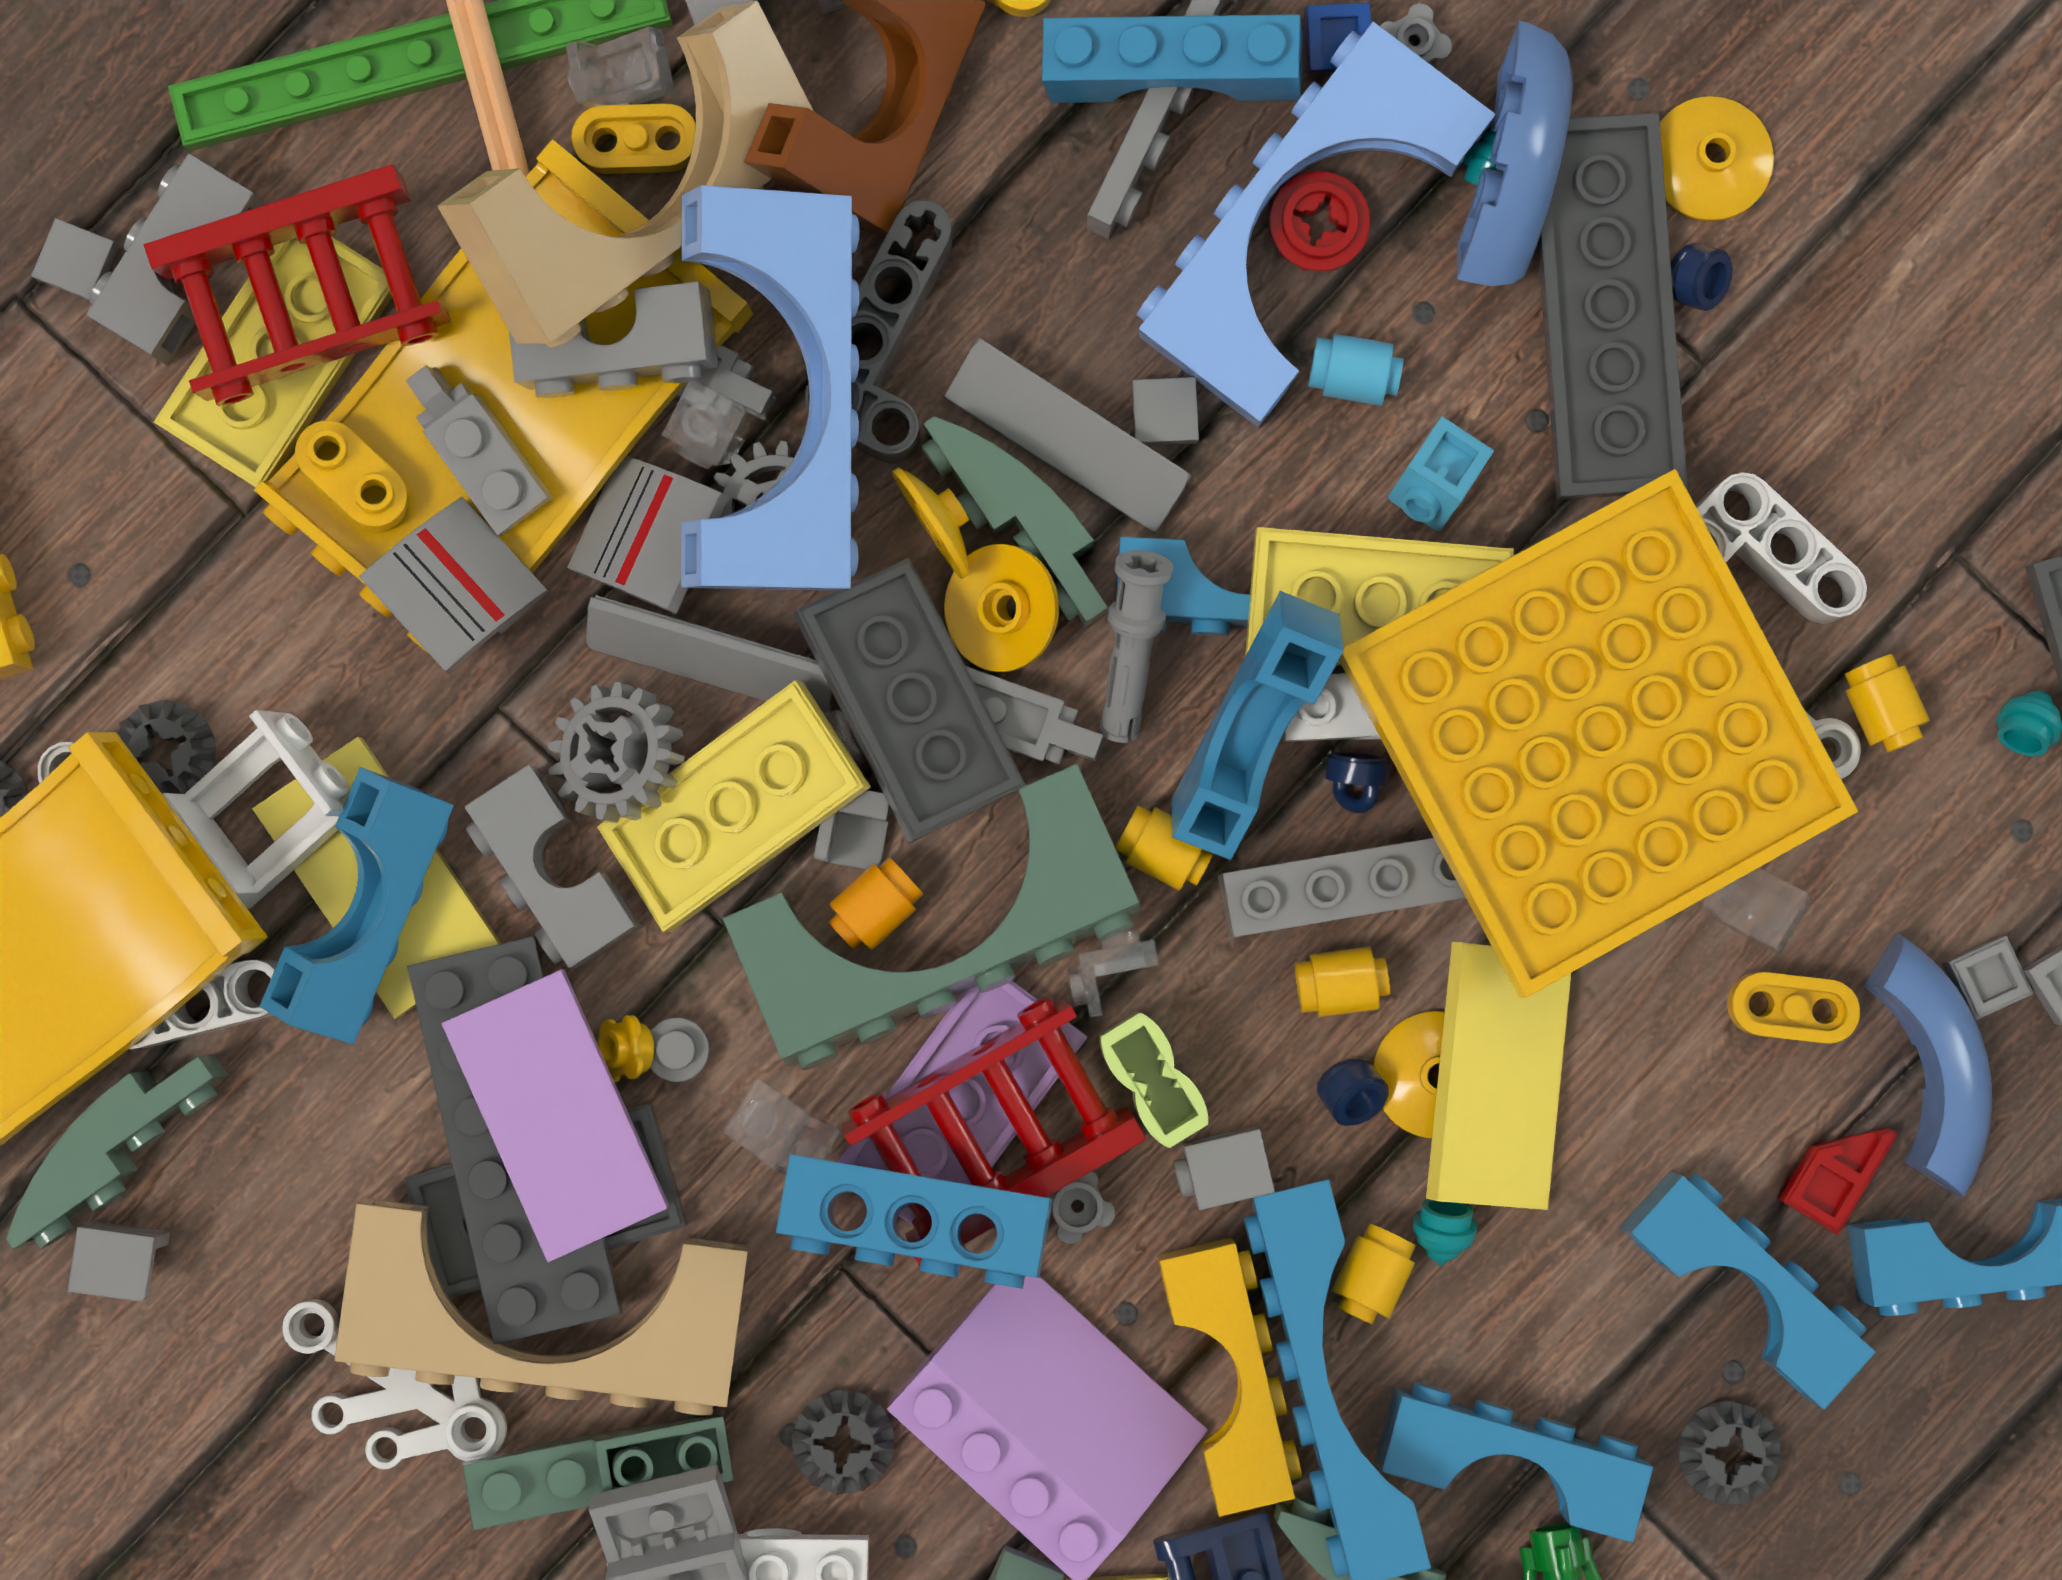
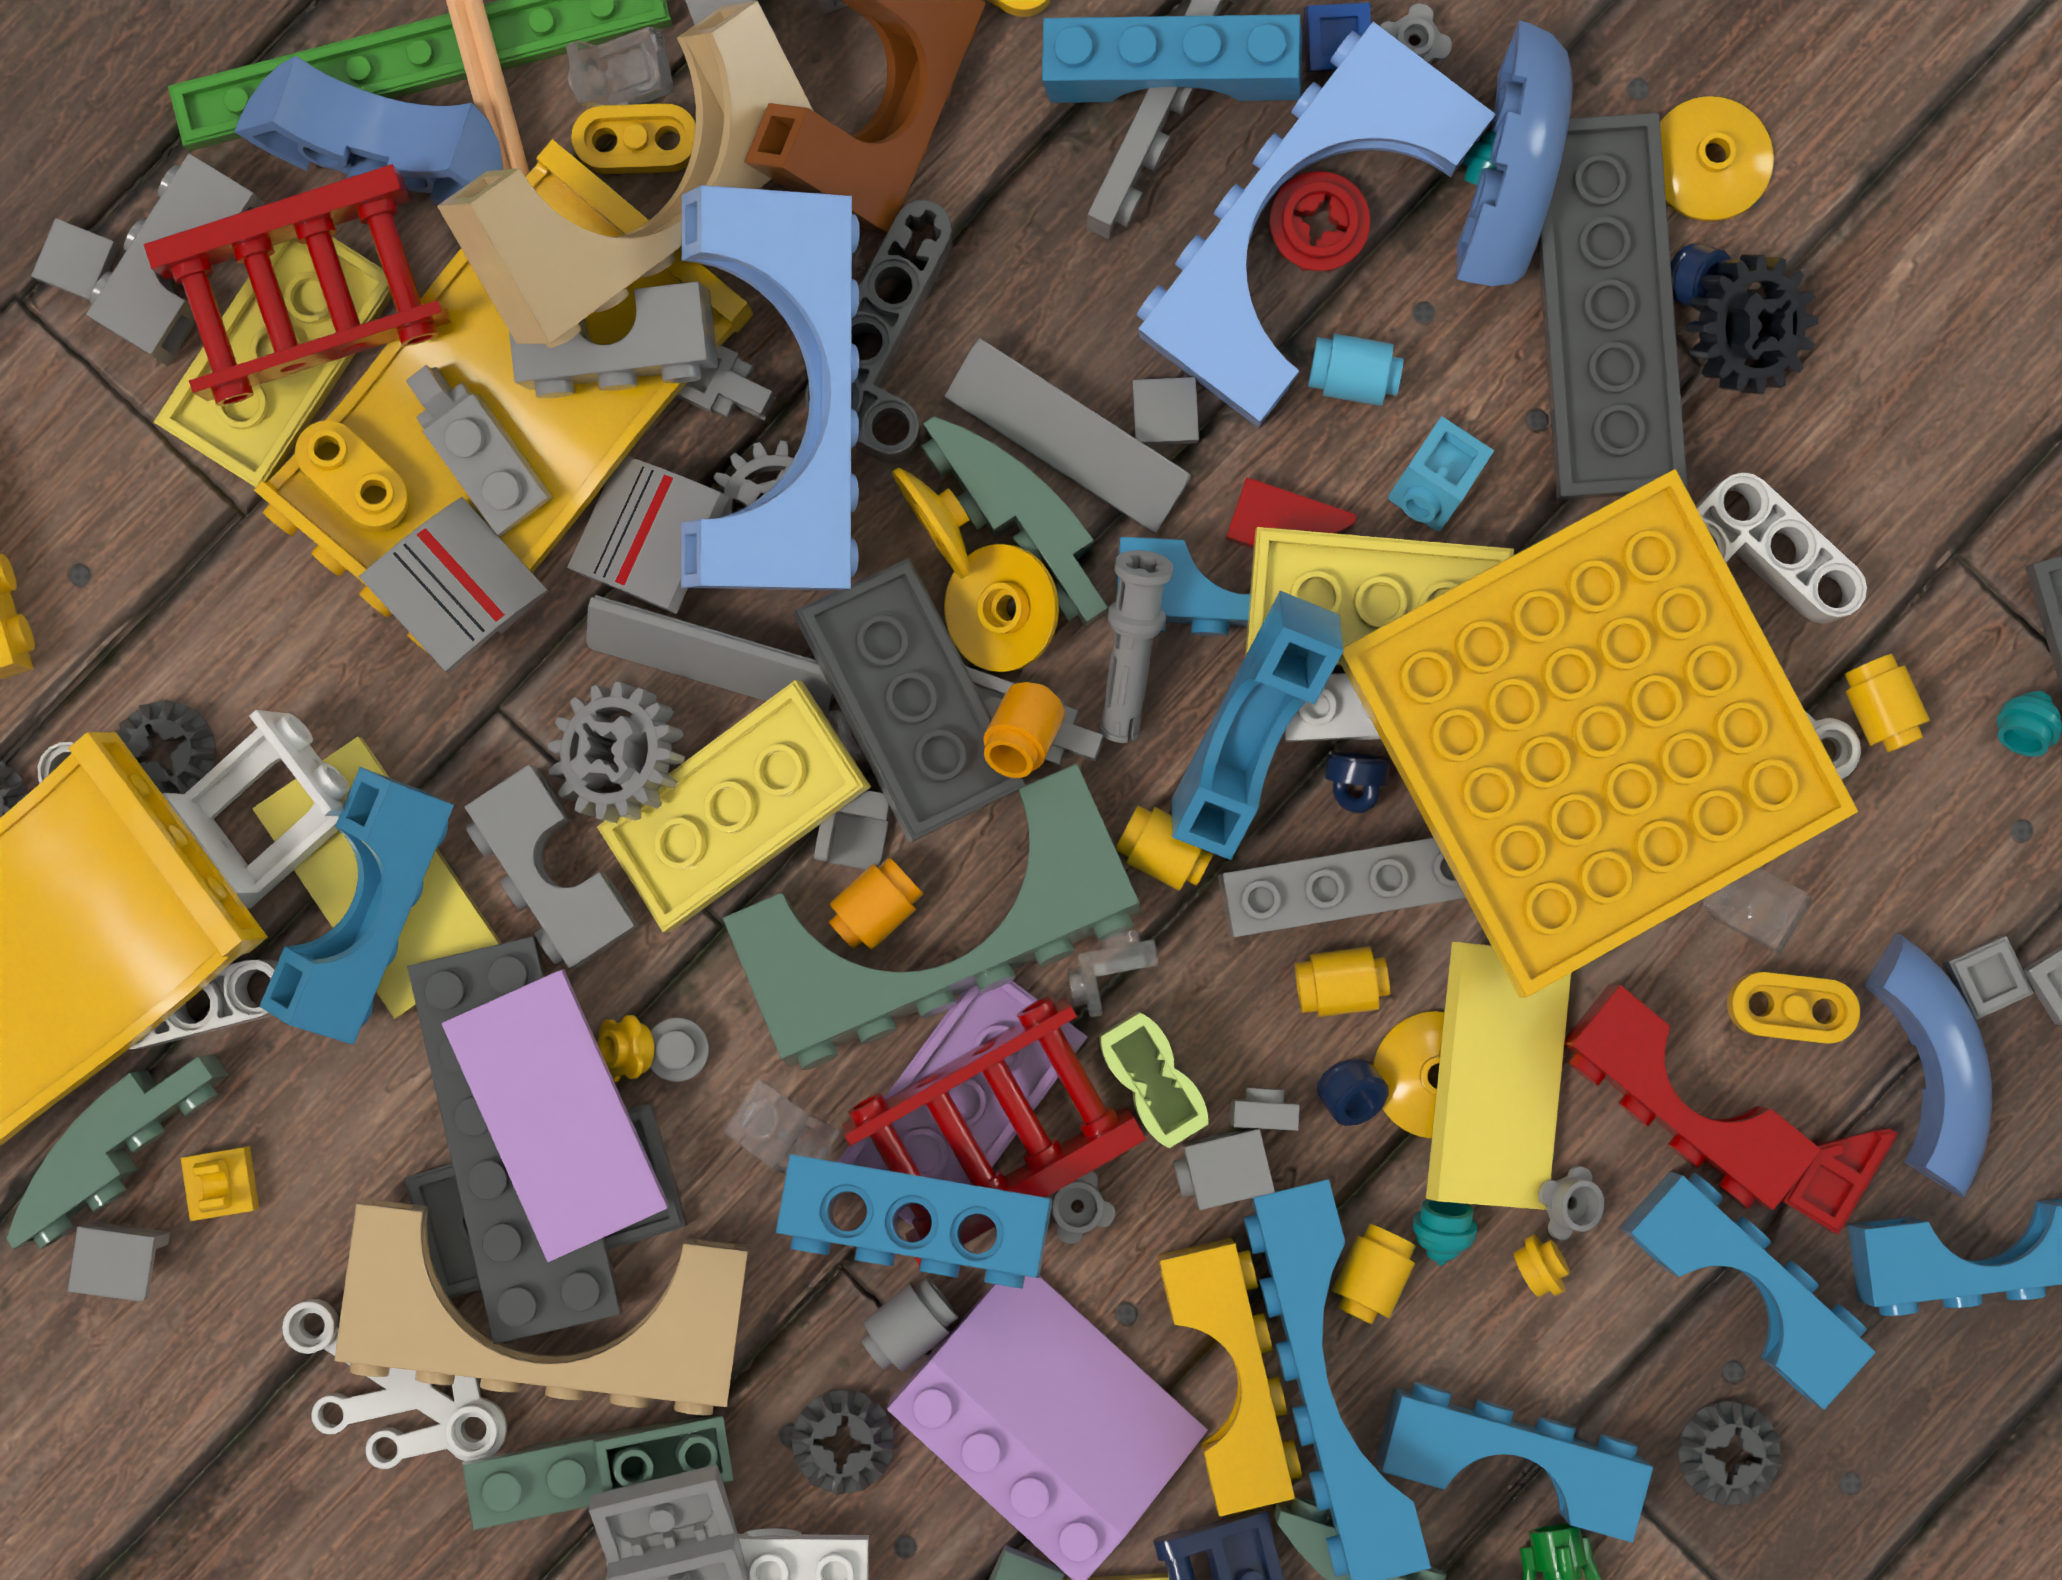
clear bracket [662,380,747,469] -> none
none -> yellow tile [180,1146,260,1221]
none -> medium blue brick [234,56,503,205]
none -> light grey brick [861,1277,959,1372]
none -> light orange brick [983,682,1065,778]
none -> red tile [1225,477,1357,549]
none -> light grey plate [1229,1087,1300,1131]
none -> yellow plate [1514,1234,1570,1298]
none -> light grey plate [1538,1166,1604,1240]
none -> red arch [1564,984,1821,1210]
none -> black gear [1686,254,1818,394]

